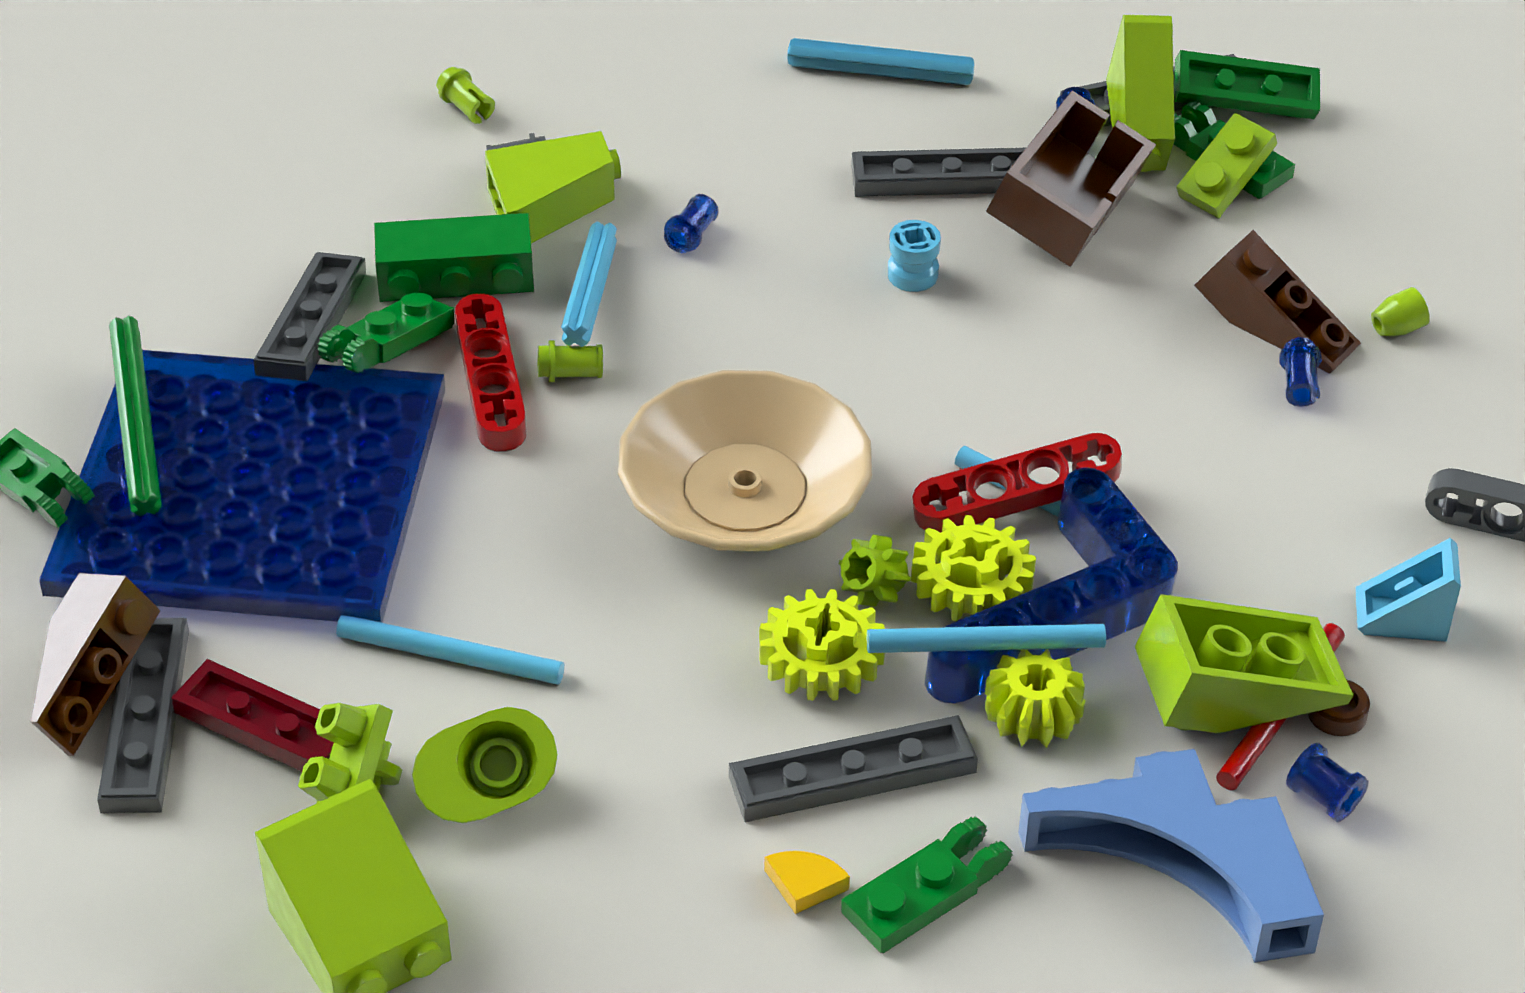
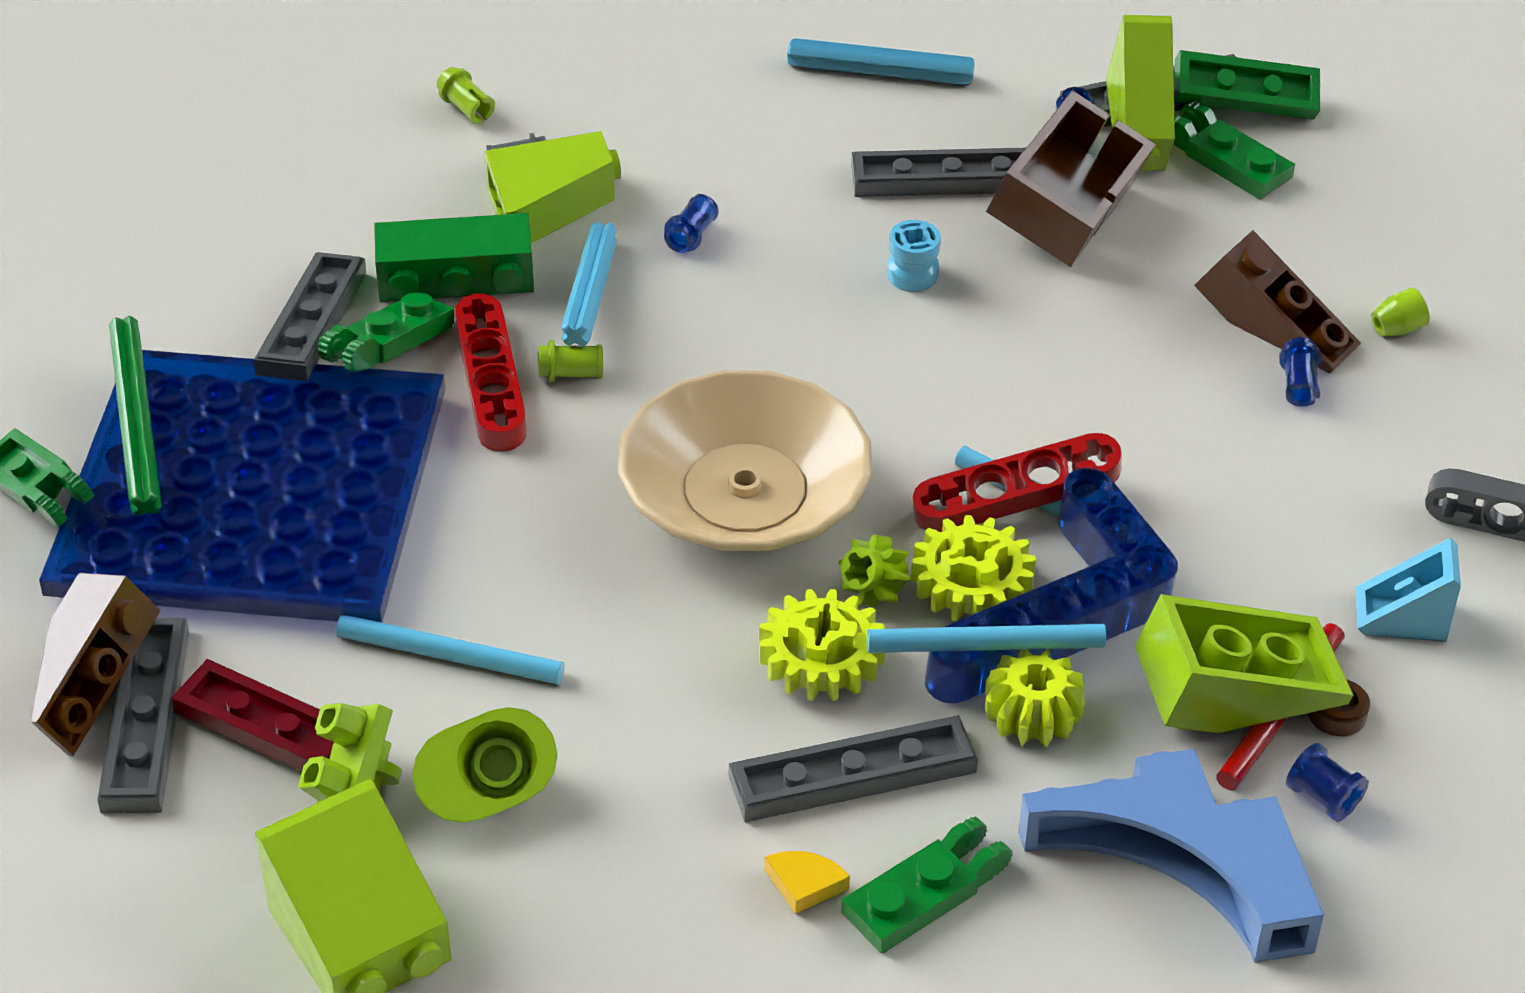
lime plate [1176,113,1278,218] -> none

